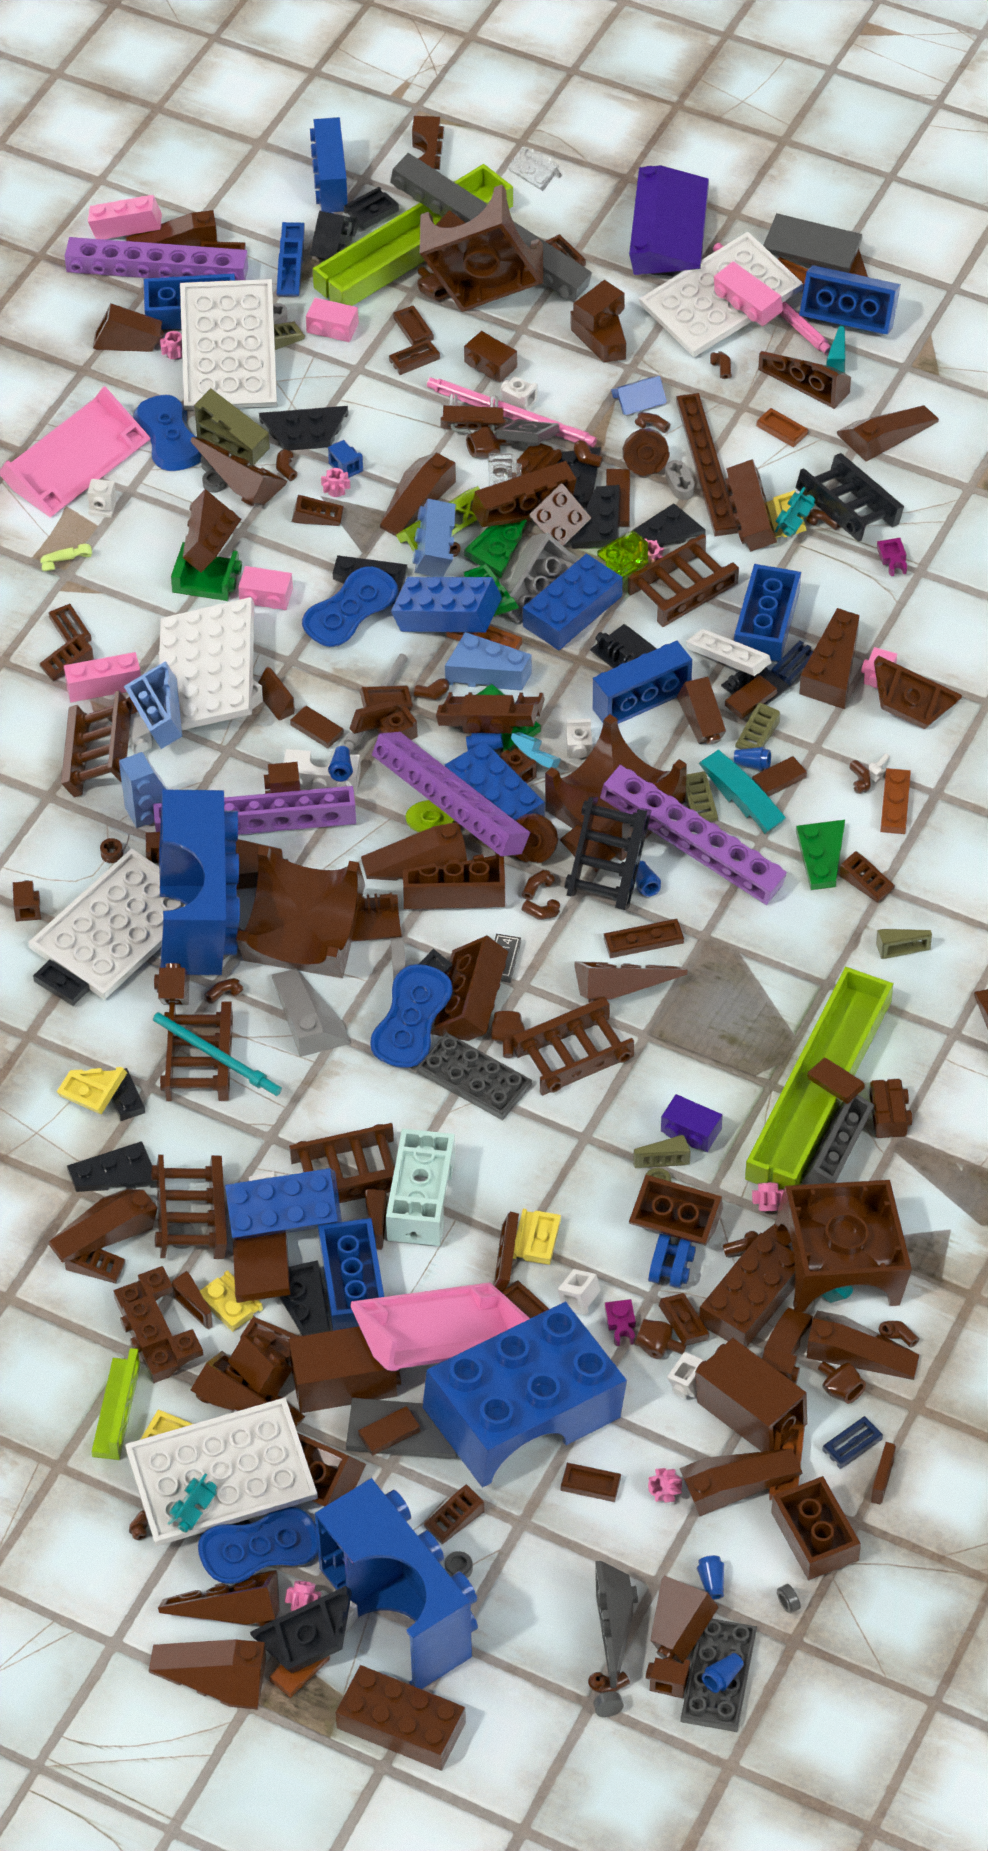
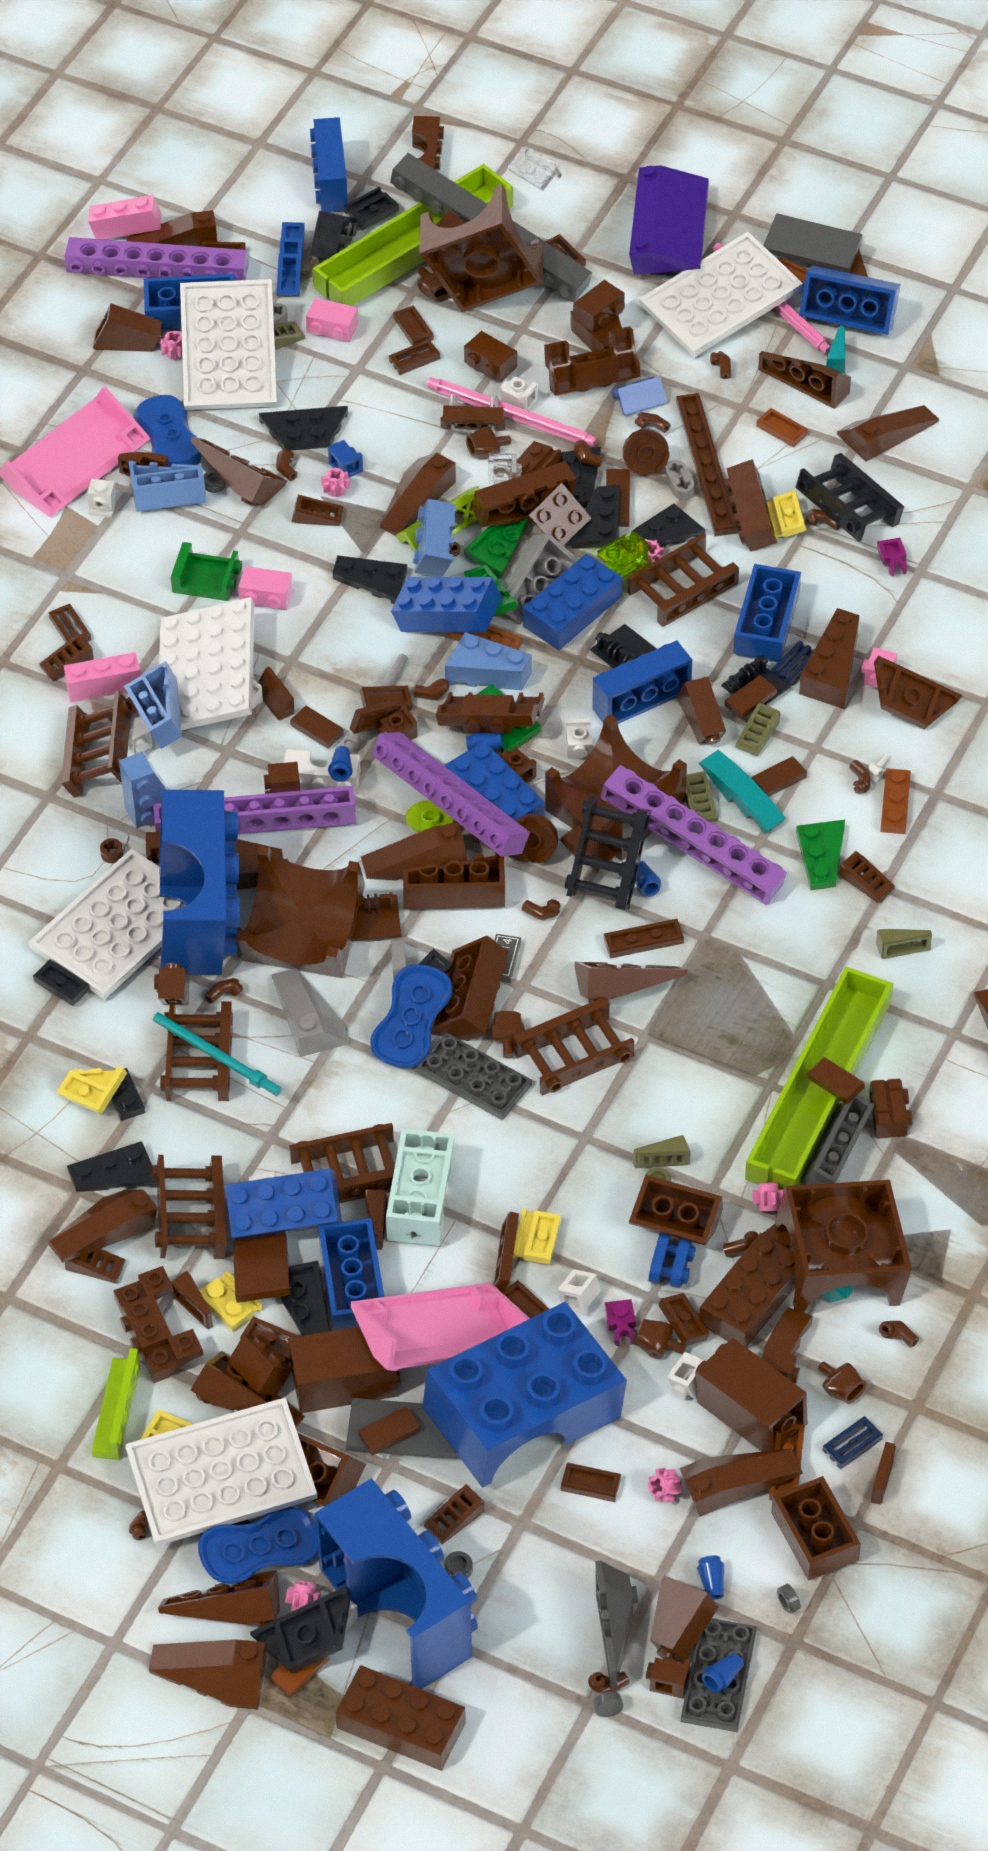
reddish brown brick [13,880,41,922] -> none
yellowish green arm [40,544,92,571] -> none
teal hinge [167,1473,217,1533] -> none
reddish brown wedge [183,489,242,573] -> none
olive wedge [194,388,270,466] -> none
blue plate [302,567,398,647] -> none
dark grey plate [496,419,559,446] -> none
medium azure slope [511,732,561,768] -> none
reddish brown arm [522,870,555,900] -> none
dark purple brick [661,1094,723,1152] -> none
white plate [686,629,771,676] -> none
bright pink brick [714,261,782,326] -> none
blue cone [734,747,771,771] -> none
teal hinge [775,487,815,537] -> none
reddish brown wedge [807,1310,919,1380] -> none
none -> reddish brown slope [118,452,169,476]
none -> medium blue wedge [128,461,206,512]
none -> reddish brown bracket [544,326,641,396]

